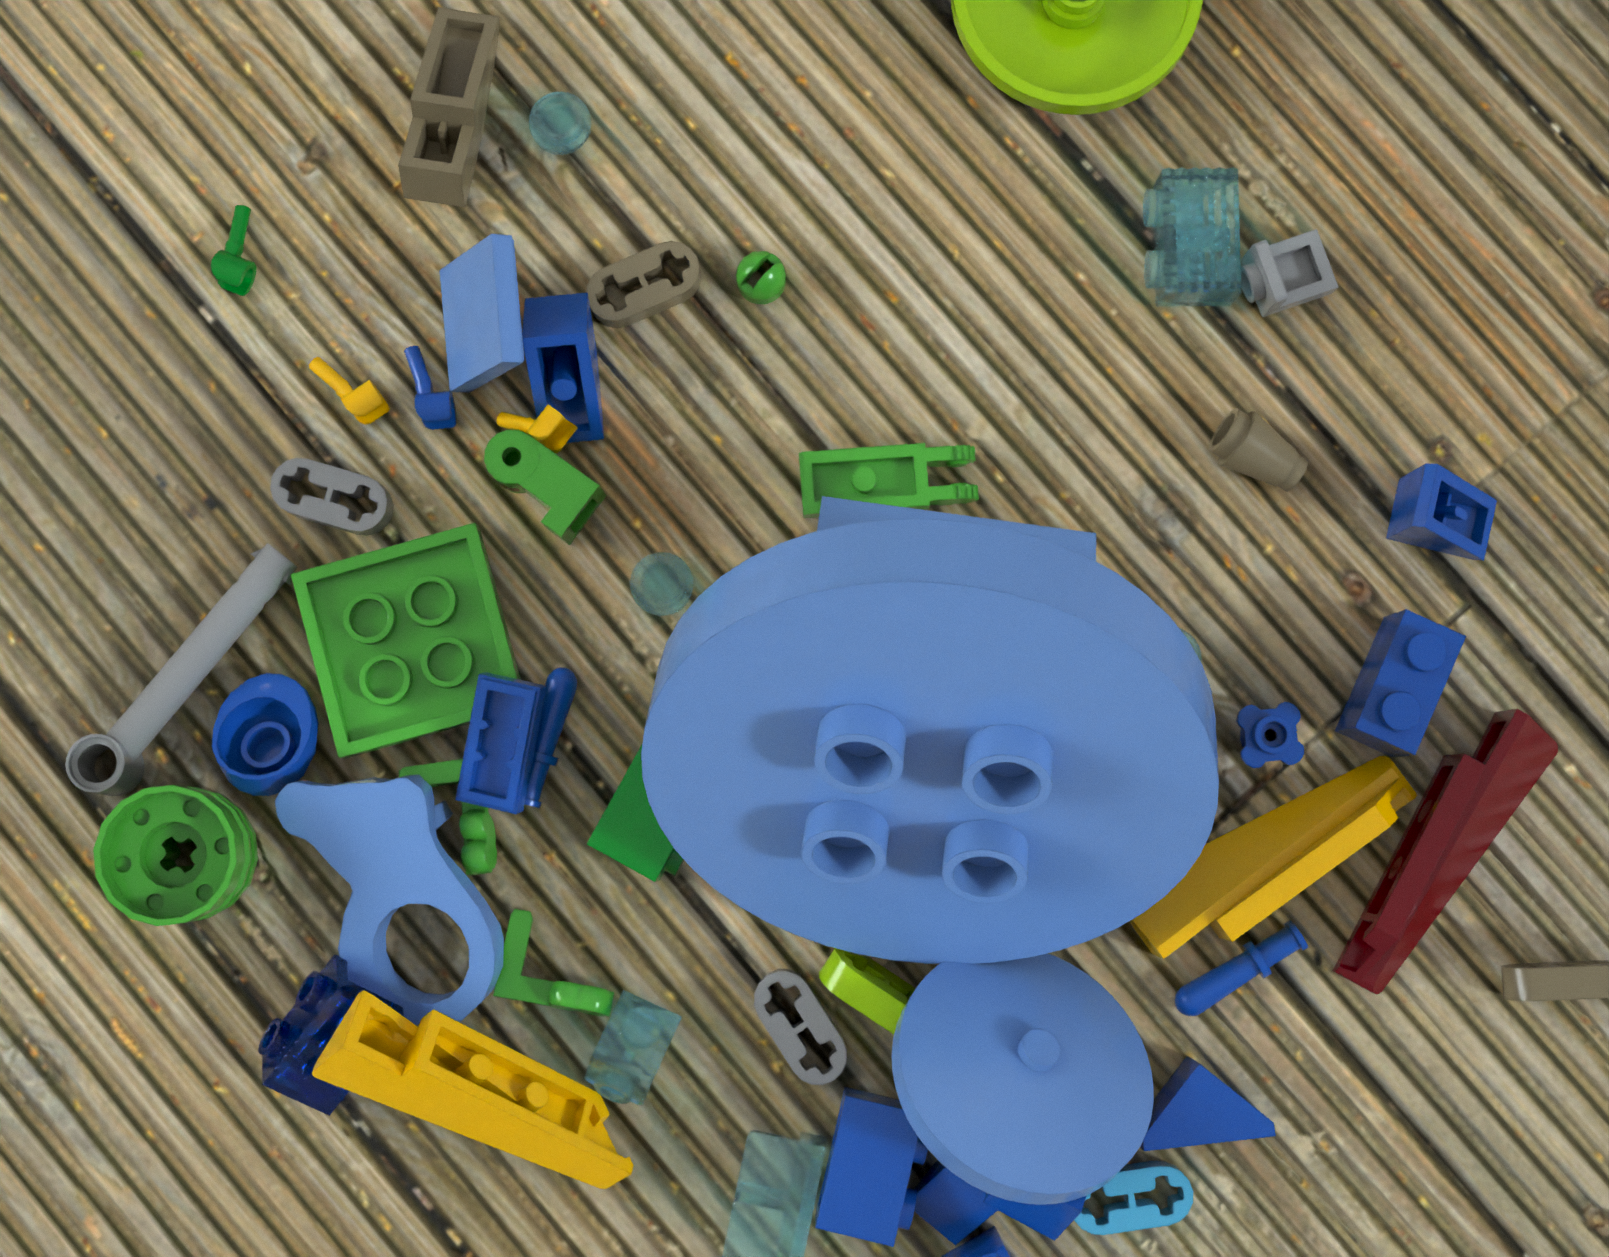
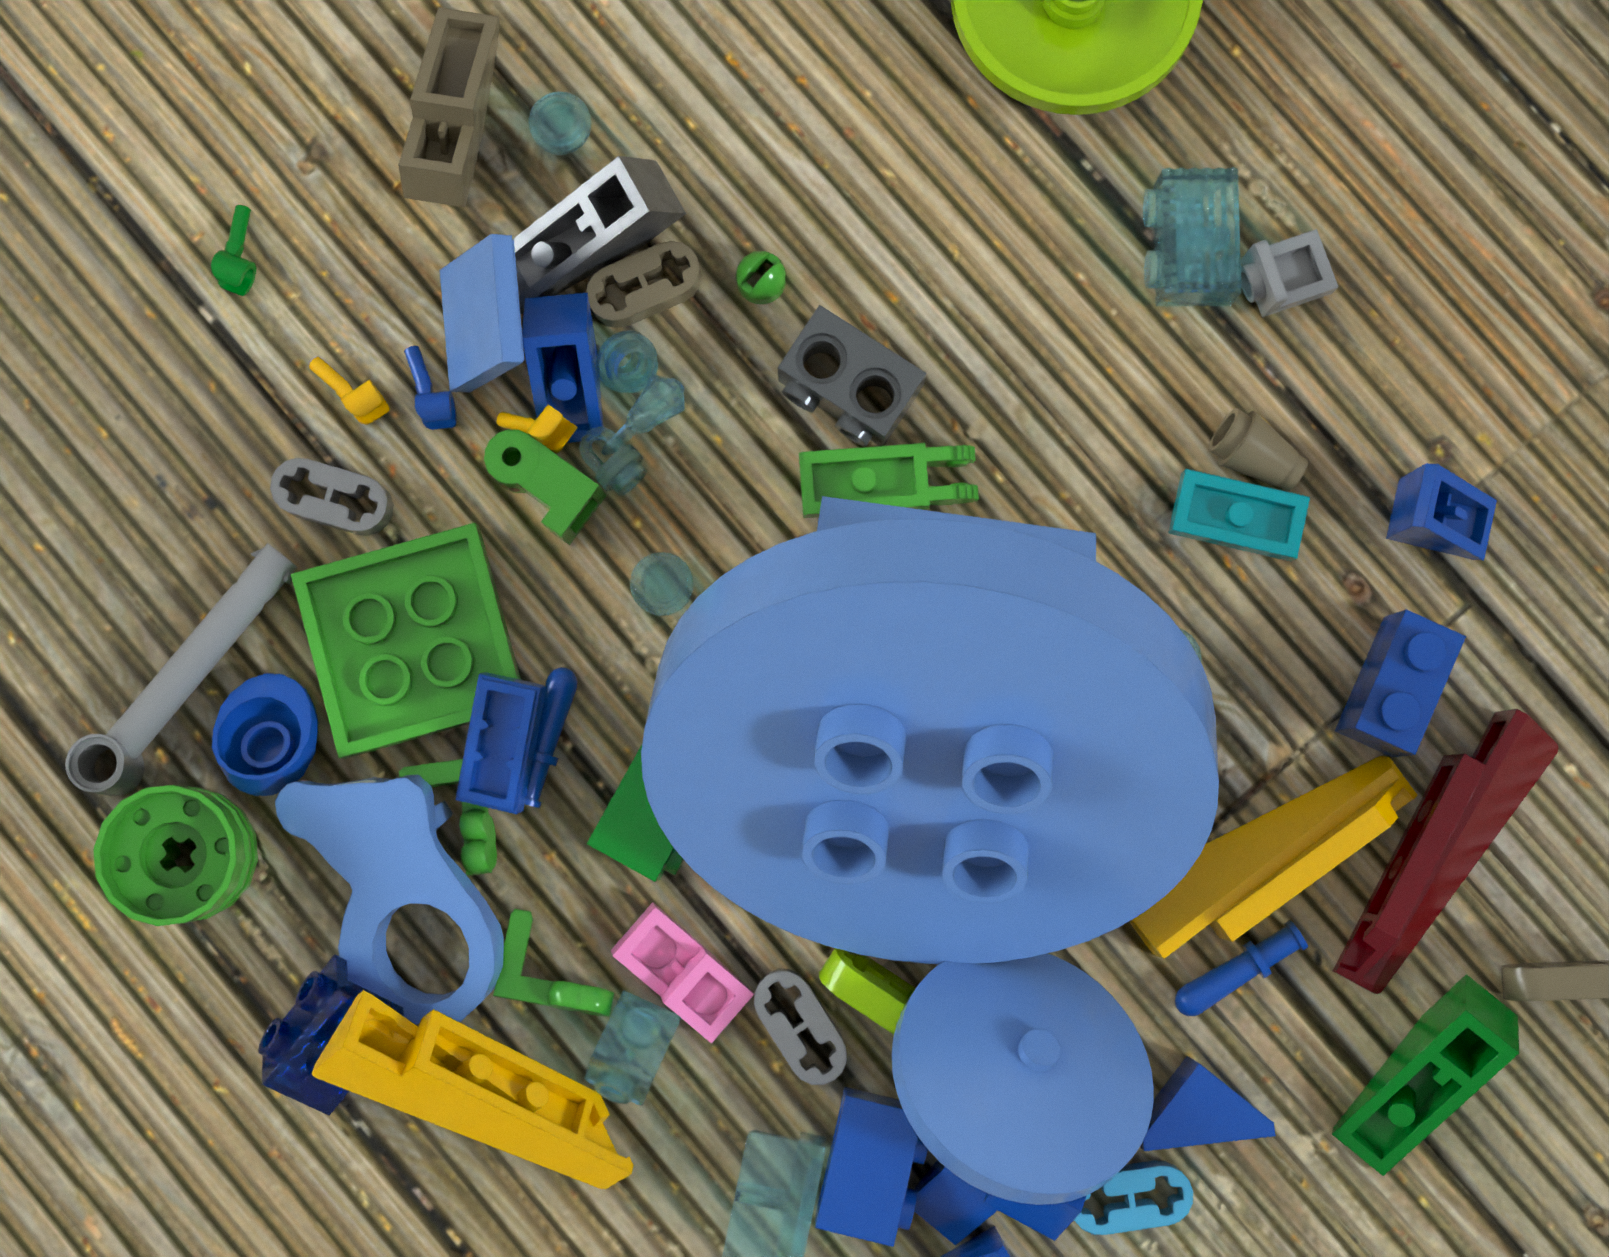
blue plate [1236,702,1304,768] -> none
none -> flat silver slope [512,156,686,315]
none -> clear light blue piece [579,374,685,496]
none -> clear light blue plate [596,330,658,393]
none -> bright pink slope [610,902,754,1044]
none -> dark grey brick [778,305,927,447]
none -> teal plate [1168,469,1310,562]
none -> green slope [1332,974,1519,1176]

